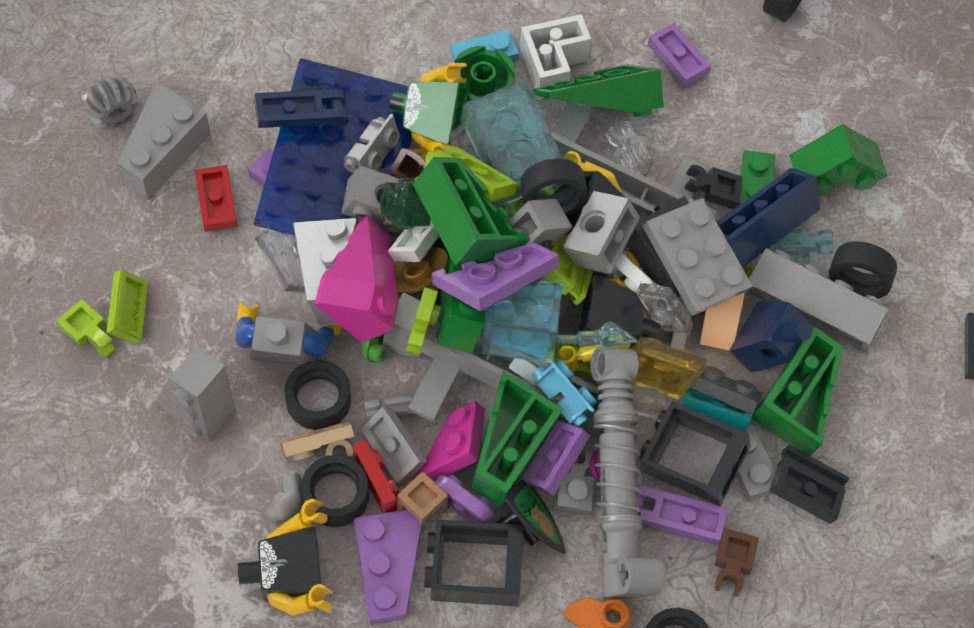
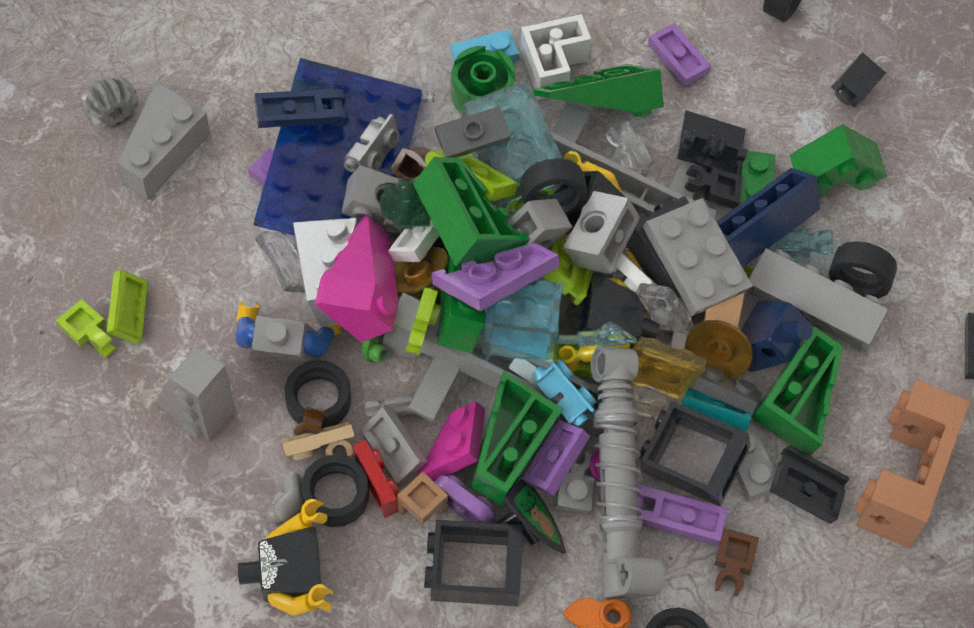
red plate [195,165,238,232] -> none
medium lavender wing [354,510,422,625] -> none
torso [390,62,470,152] -> none
none -> reddish brown hand [293,407,325,435]
none -> dark grey plate [435,106,511,158]
none -> black hinge [677,110,748,175]
none -> pearl gold dish [686,320,753,379]
none -> black brick [831,52,886,107]
none -> nougat plate [855,380,970,548]

